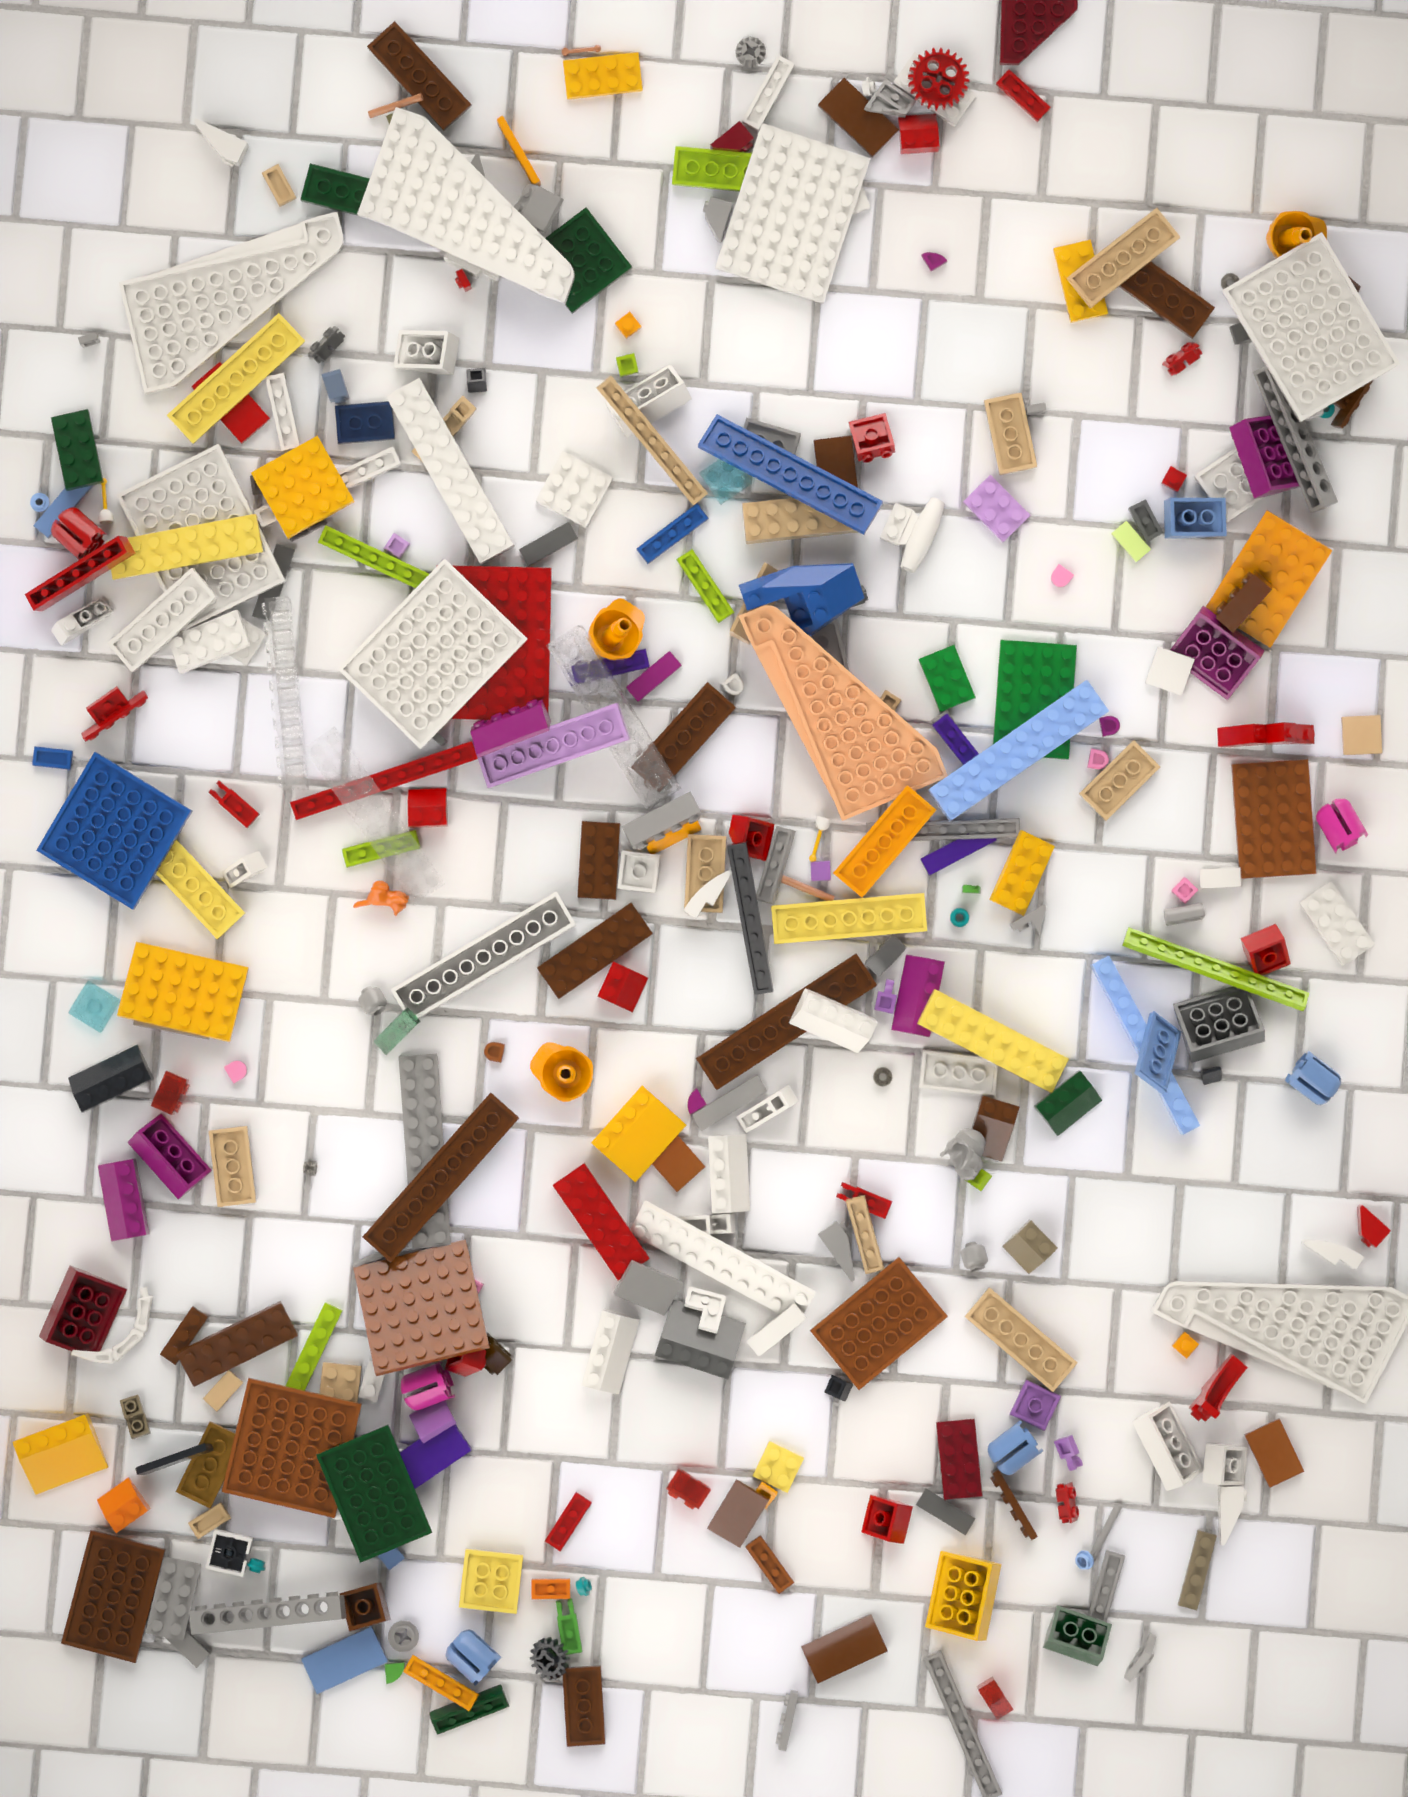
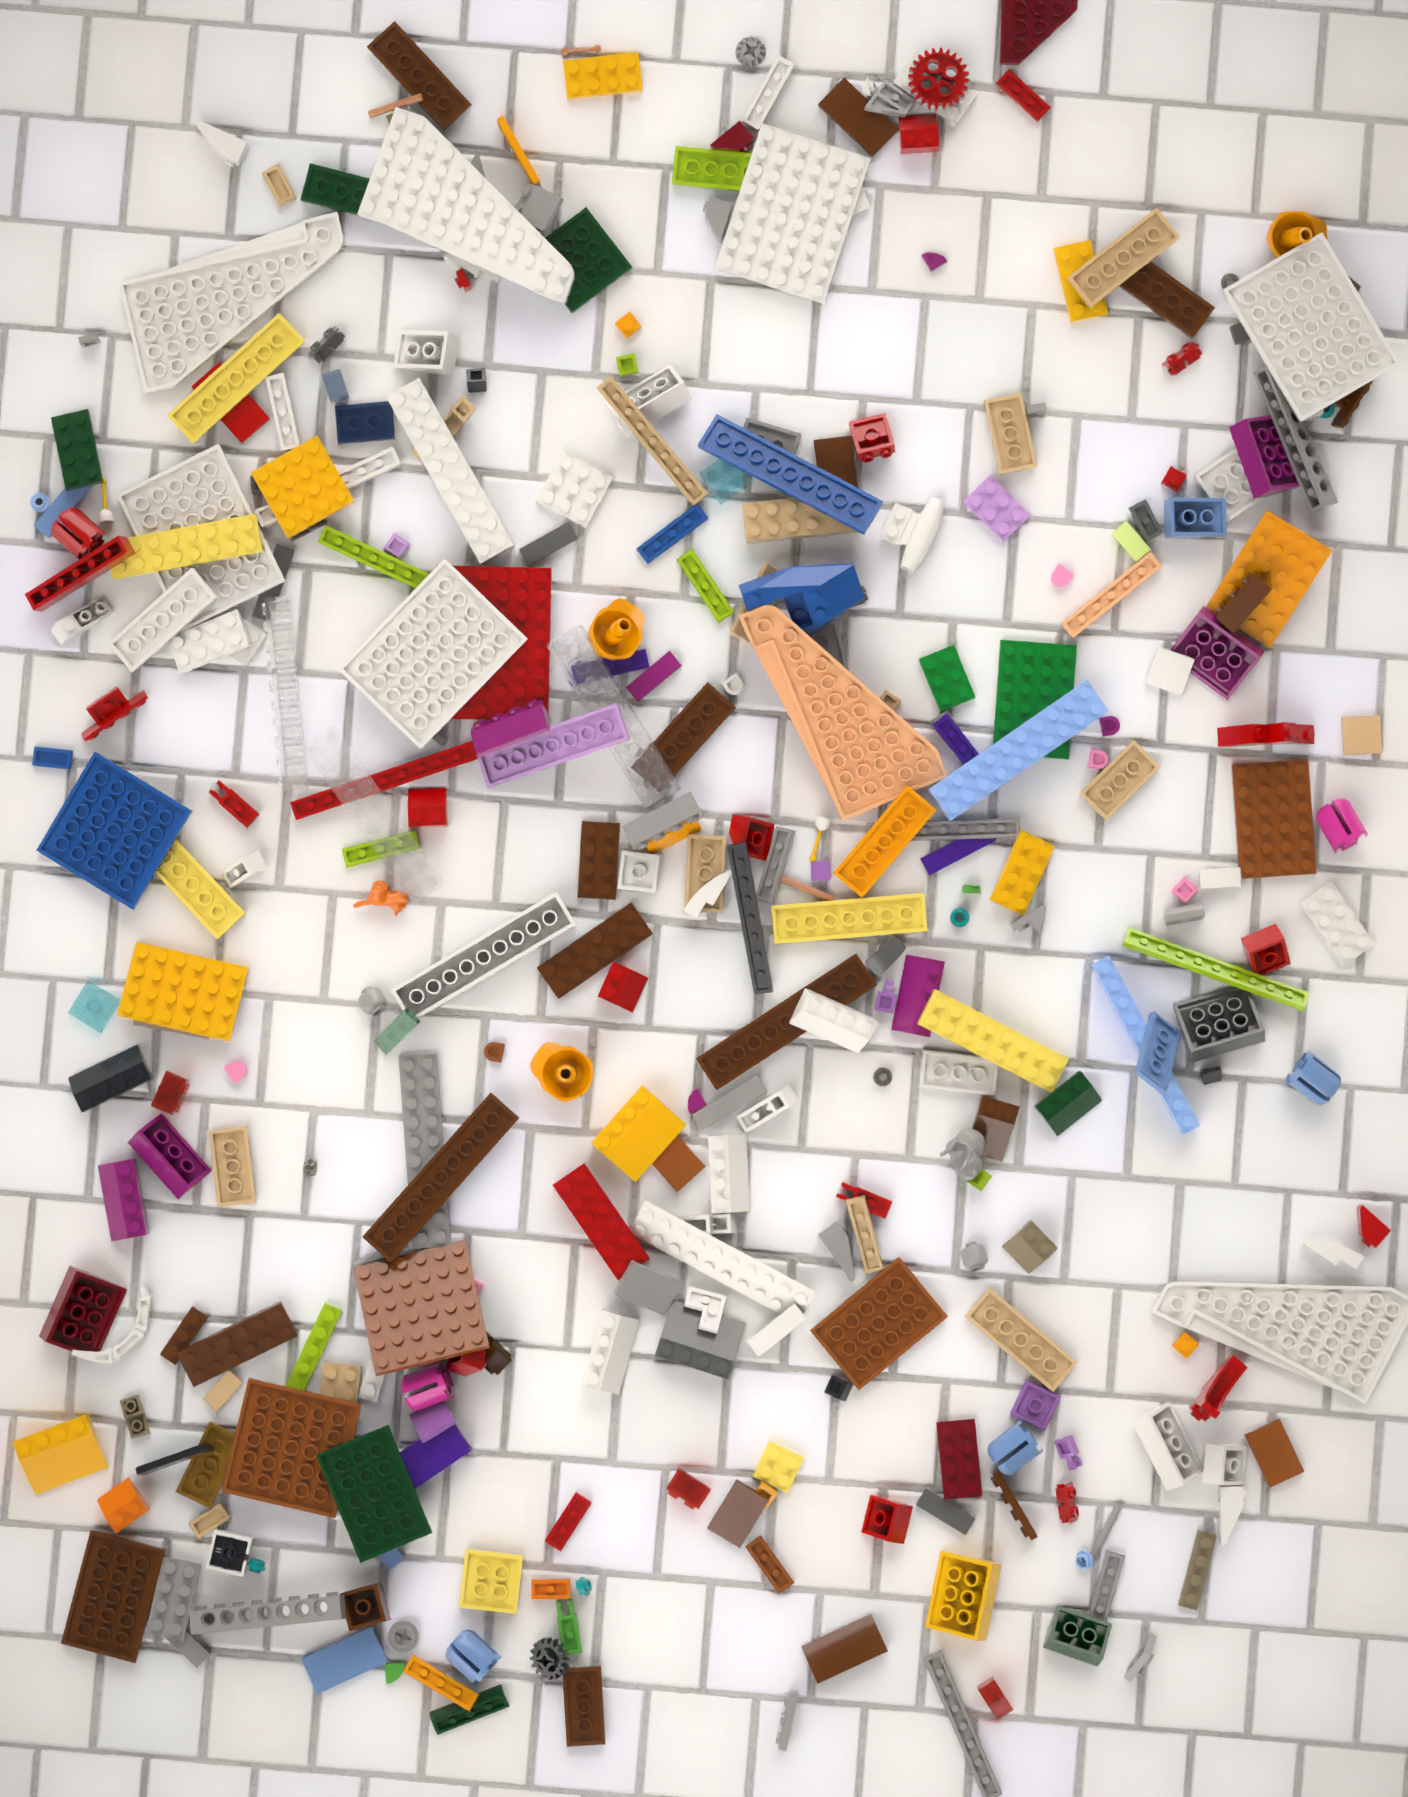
none -> light nougat plate [1061,552,1162,639]

